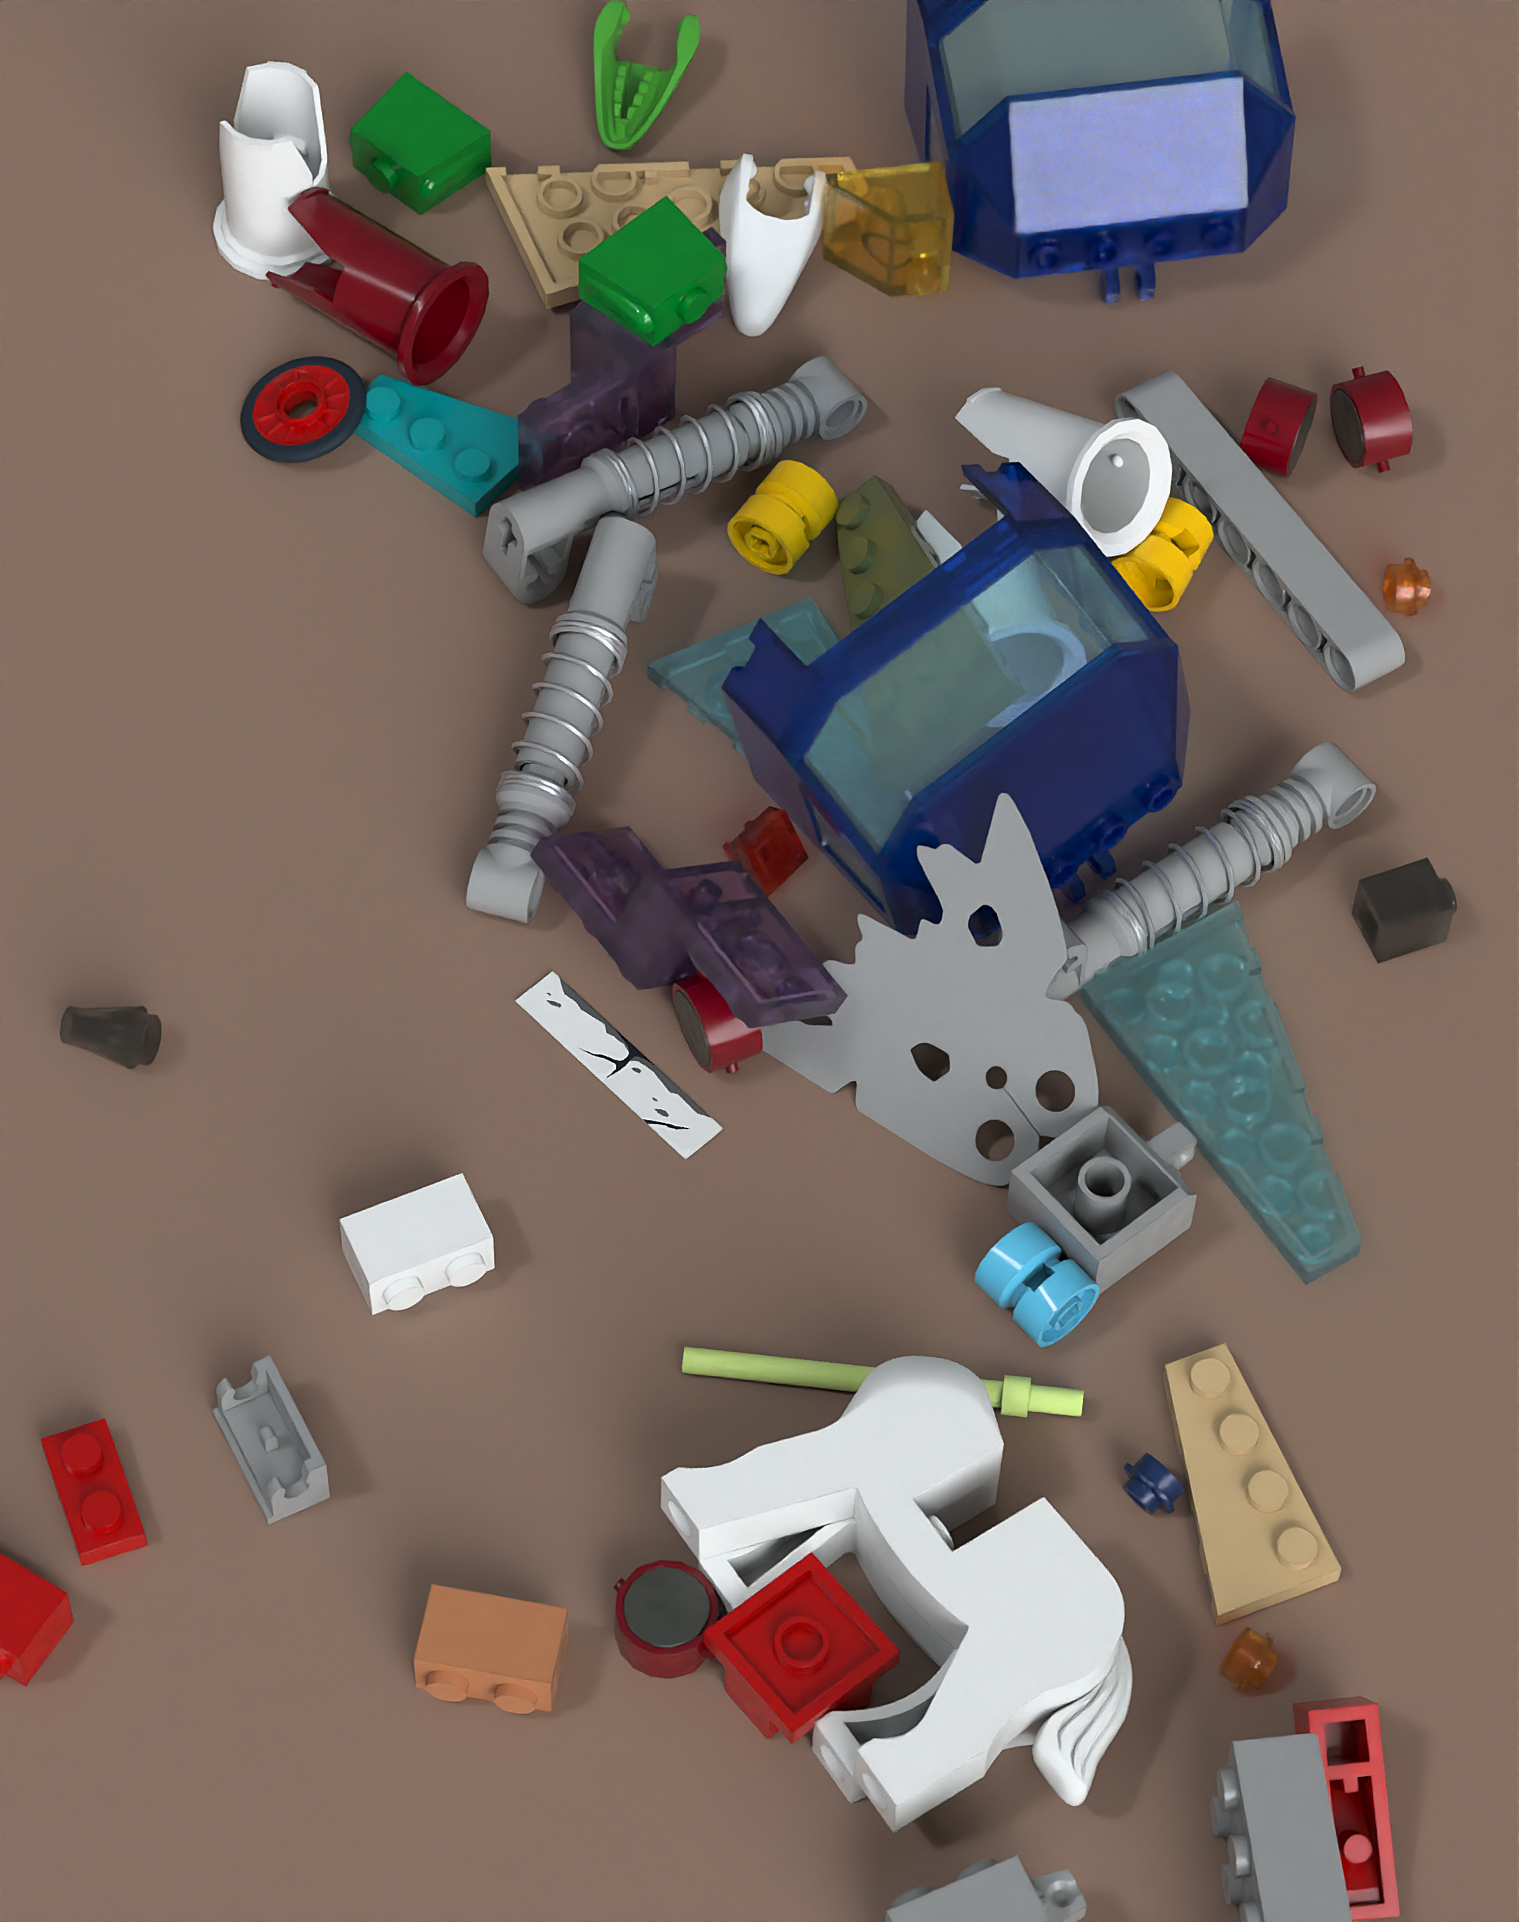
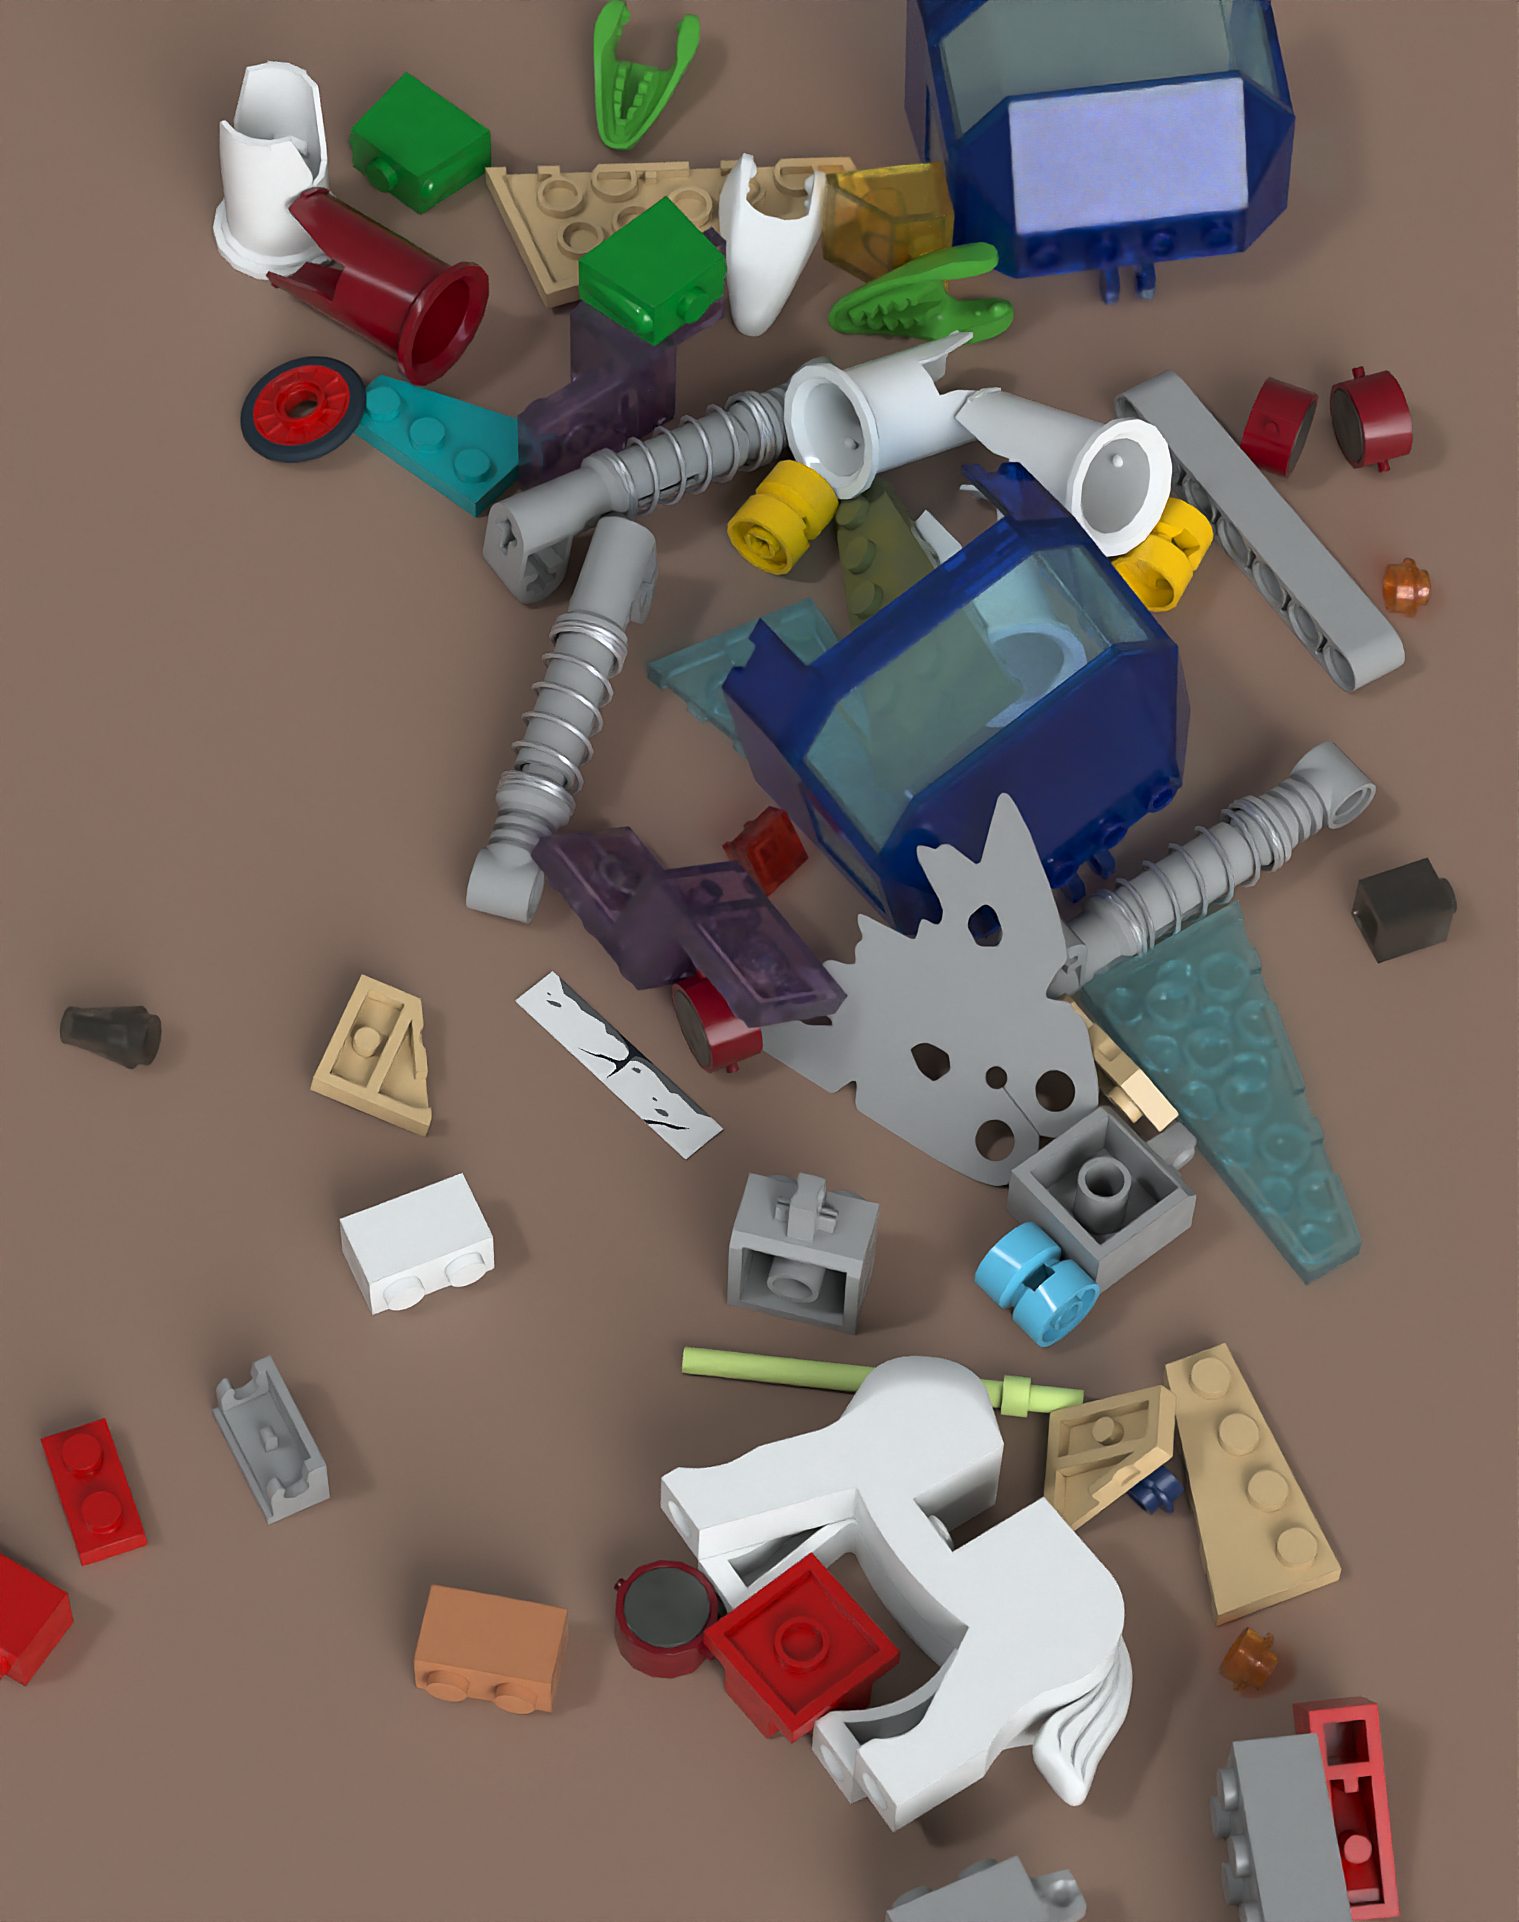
none -> tan wing [310,974,432,1137]
none -> light grey hinge [727,1172,880,1335]
none -> white piece [784,330,1011,499]
none -> bright green animal [828,242,1015,345]
none -> tan wing [1044,1385,1176,1531]
none -> tan wing [1057,993,1179,1132]

